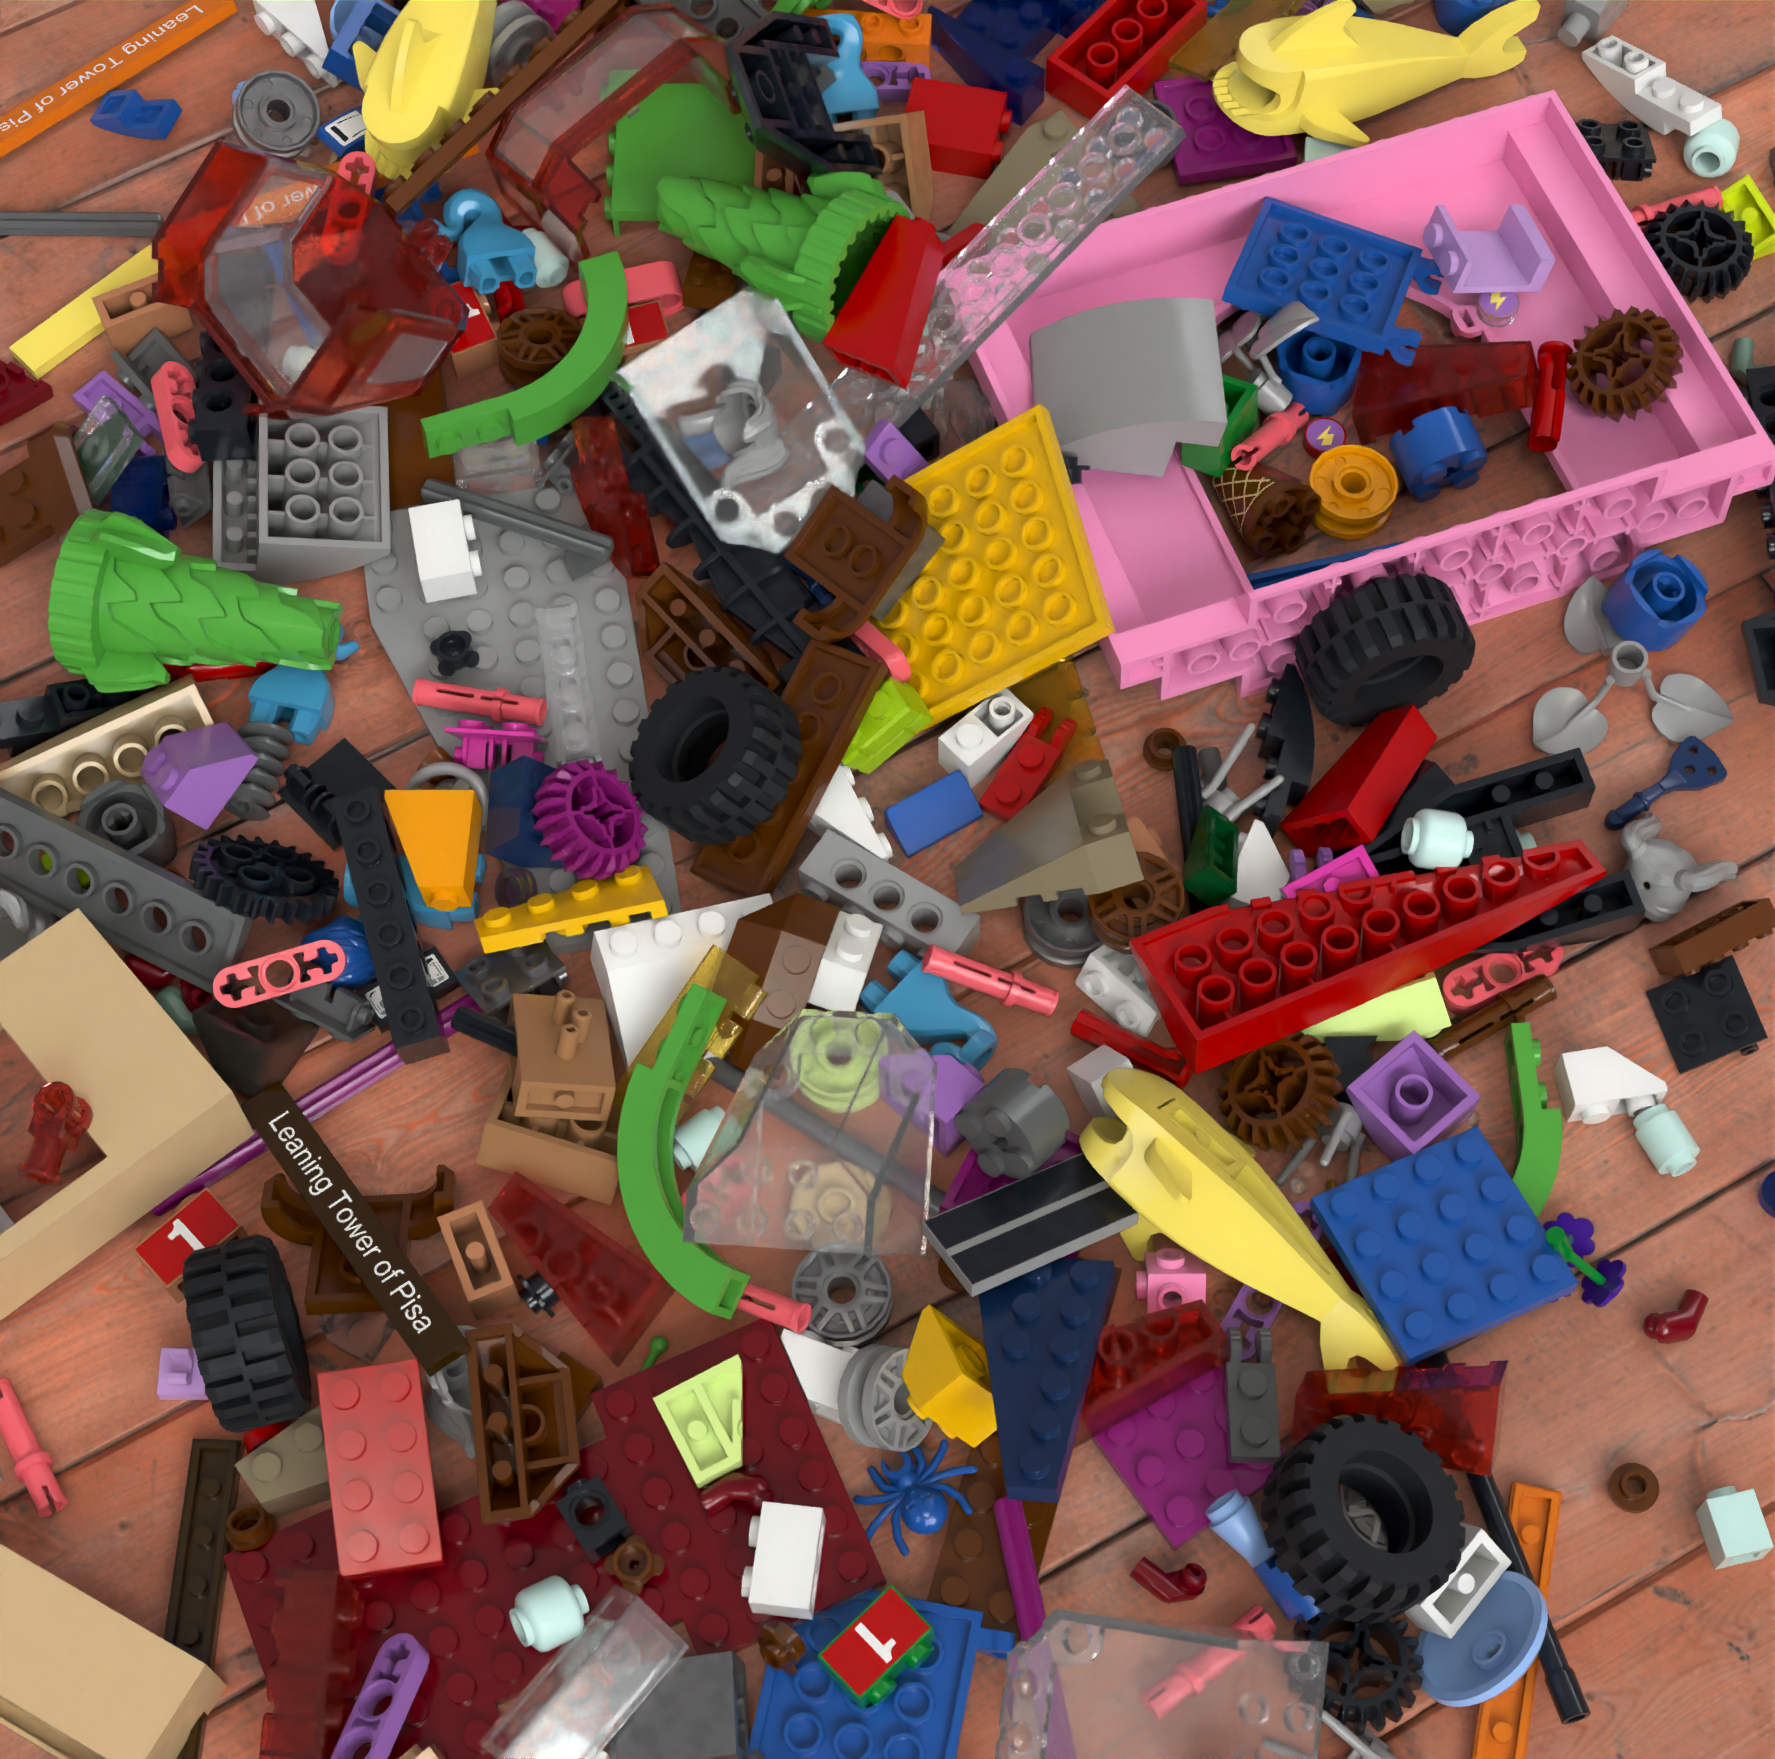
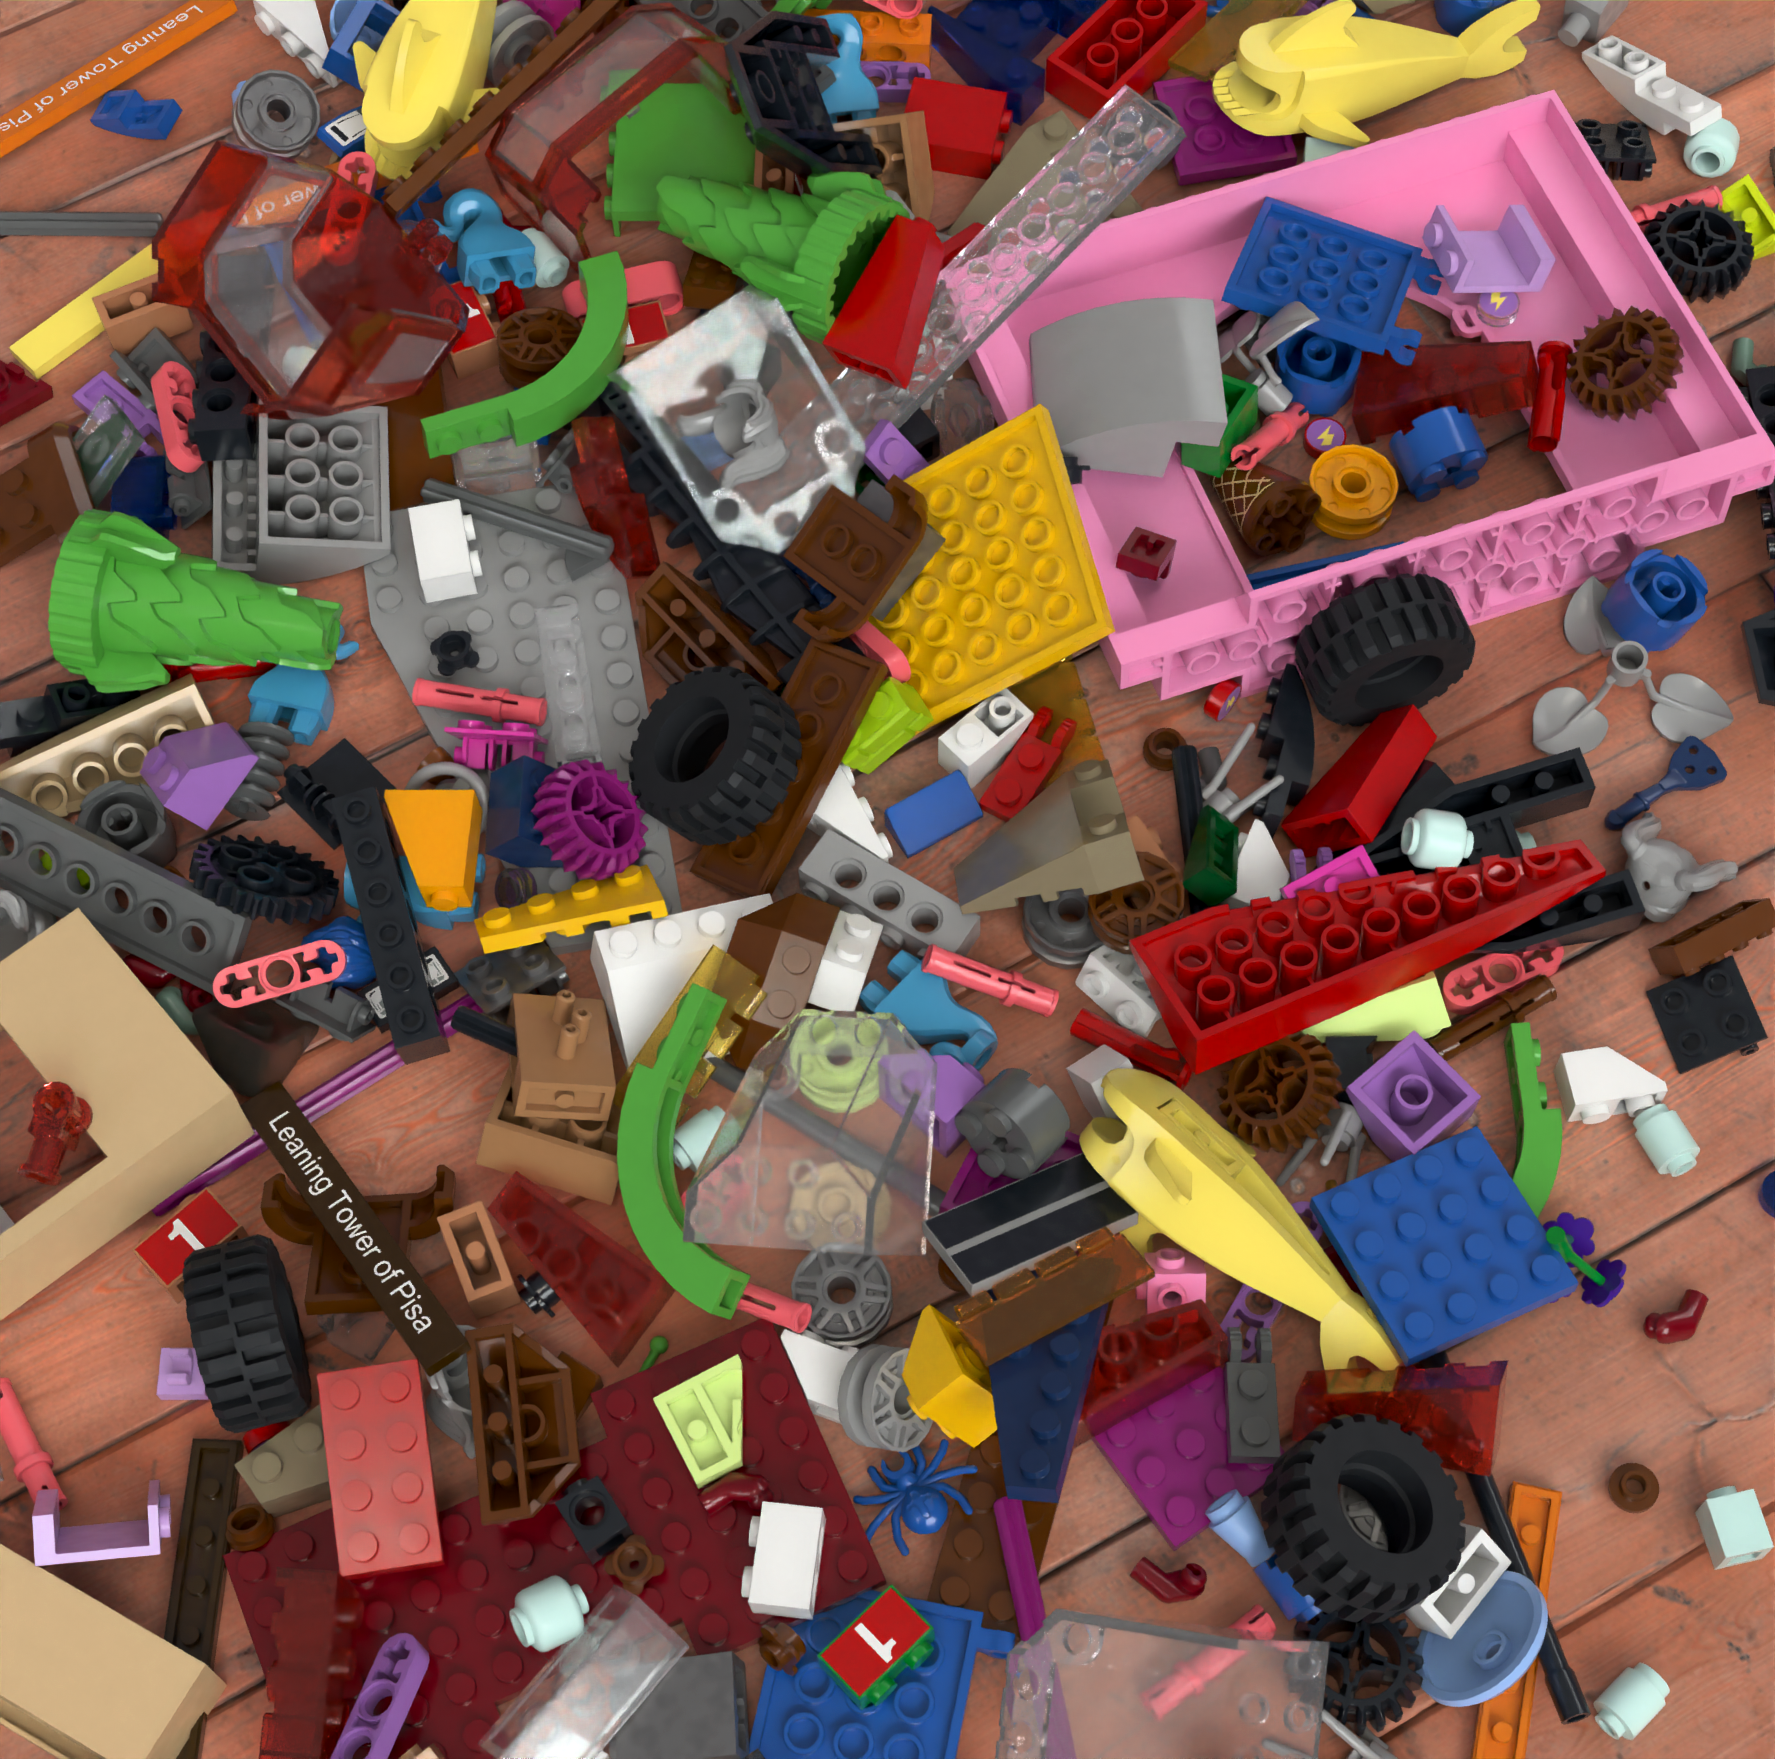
none -> lavender panel [32,1480,171,1566]
none -> clear orange windscreen [954,1226,1155,1367]
none -> dark red bracket [1116,527,1177,581]
none -> red tile [1203,679,1242,722]
none -> light aqua brick [1593,1662,1670,1740]

